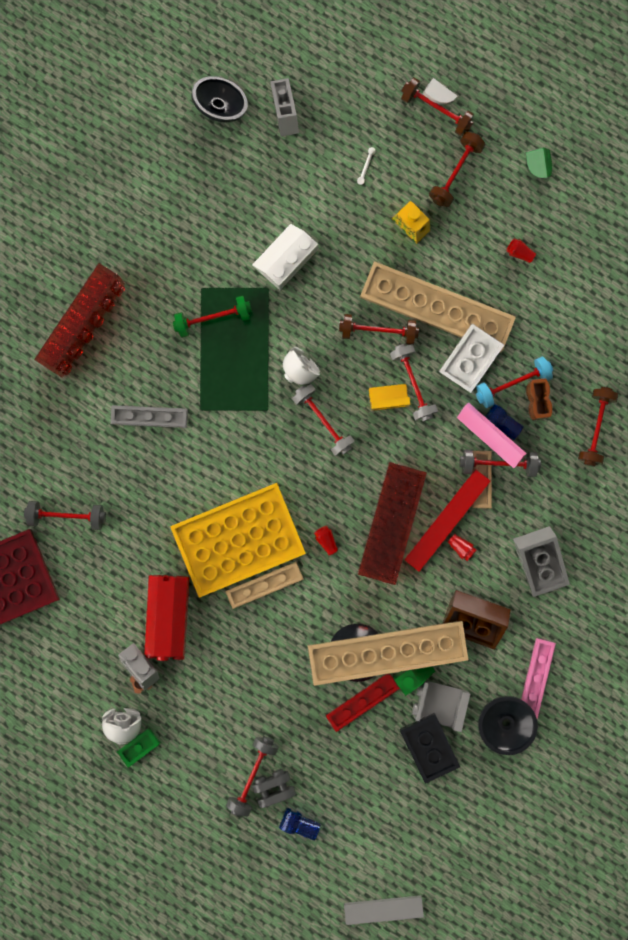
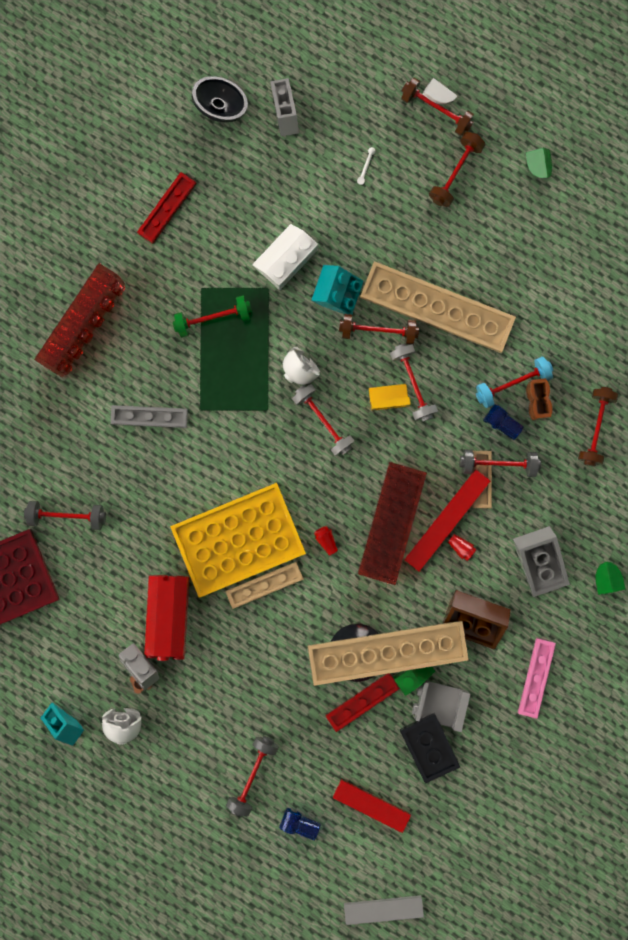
green plate [117,727,160,768] -> none
dark grey brick [252,769,296,808] -> none
yellow torso [392,201,430,244] -> none
white plate [439,324,504,393] -> none
bright pink tile [457,403,527,468] -> none
black dish [478,696,538,755] -> none
red cone [506,238,536,263] -> none
none -> teal slope [41,703,84,746]
none -> red tile [137,172,197,244]
none -> teal slope [311,265,364,314]
none -> red tile [333,779,411,833]
none -> green brick [595,562,626,595]

